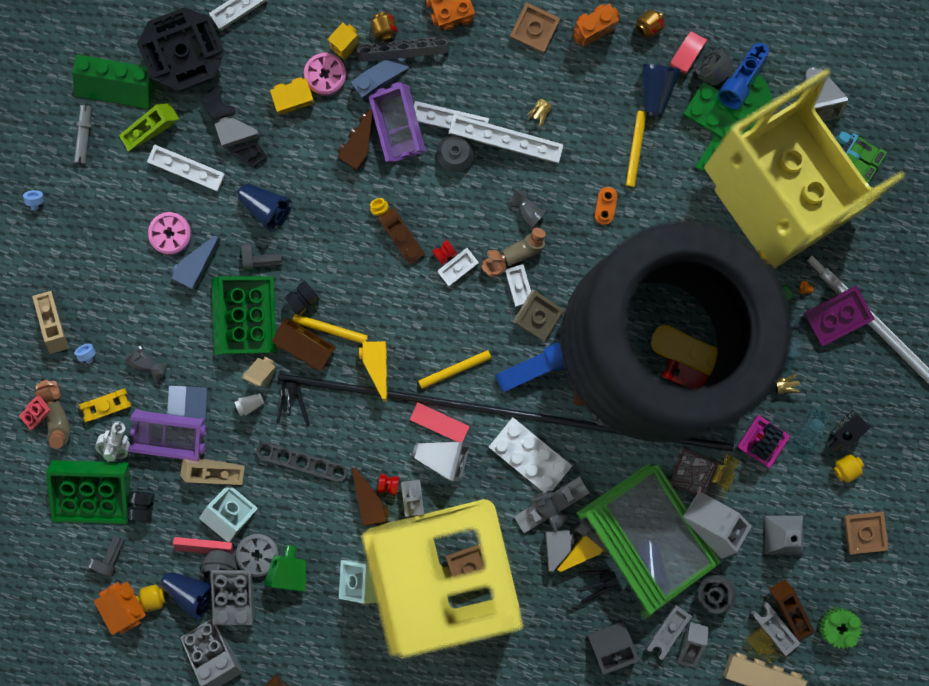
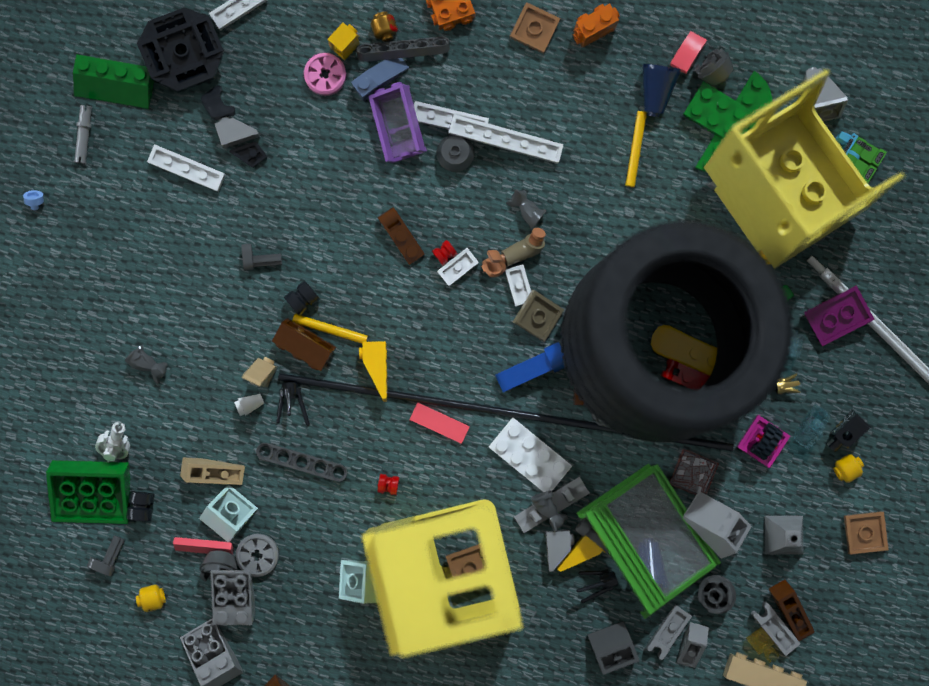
coral slope [19,395,51,431] -> none
tan slope [32,291,69,354] -> none
piece [35,379,71,449] -> none
light blue tile [74,344,96,364] -> none
yellow plate [79,388,132,423] -> none
orange brick [94,581,146,635] -> none
lime slope [119,103,179,152] -> none
door [129,409,207,461] -> none
bright pink wheel [148,212,191,255] -> none
dark blue cone [161,572,212,620] -> none
sand blue slope [167,386,207,425] -> none
sand blue slope [171,236,221,290] -> none
green slope [211,276,277,355] -> none
dark blue cone [238,184,292,232] -> none
green torso [264,545,306,591] -> none
yellow brick [270,77,315,115] -> none
reddish brown slope [337,109,373,172] -> none
reddish brown slope [352,467,389,526] -> none
yellow plate [370,198,389,216] -> none
light grey hips [401,480,424,517] -> none
slope [413,442,470,481] -> none
yellow piece [418,350,492,389] -> none
pearl gold piece [526,98,552,126] -> none
orange plate [595,187,617,225] -> none
pearl gold head [636,10,665,38] -> none
clear yellow plate [711,454,740,491] -> none
blue beam [718,43,769,109] -> none
orange piece [799,281,814,294] -> none
bright green brick [818,607,862,649] -> none

